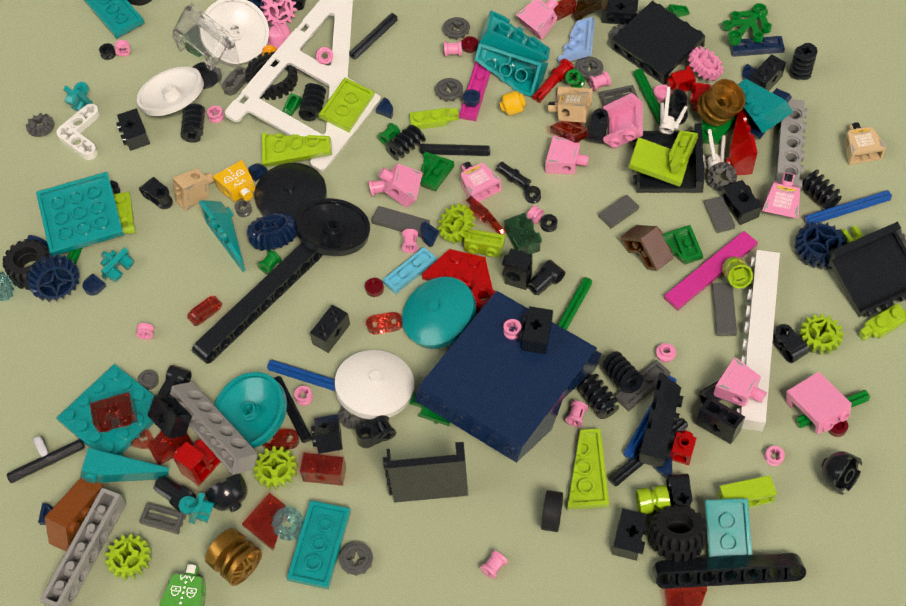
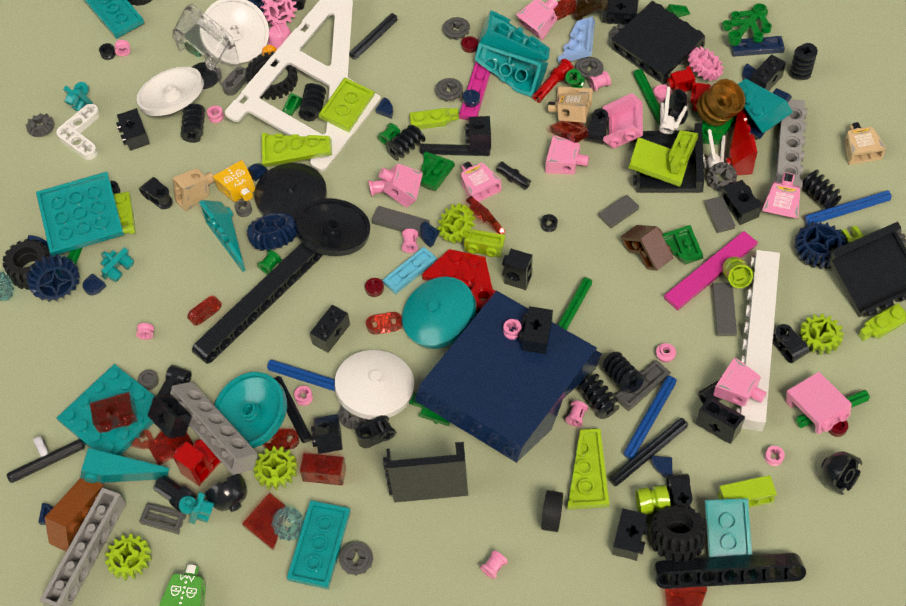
pearl gold wheel [205,528,262,586] -> none
bright pink plate [316,47,333,64] -> none
bright pink bush [444,41,462,57] -> none
yellow head [499,90,527,116] -> none
clear green brick [504,213,542,254] -> none
black bush [524,186,541,204] -> none
bright pink bush [527,205,544,224] -> none
black piece [527,259,566,296] -> none
dark grey tile [599,85,638,106] -> none
black wedge [638,372,684,468] -> none
red brick [670,431,697,466] -> none
none -> black brick [465,116,491,151]

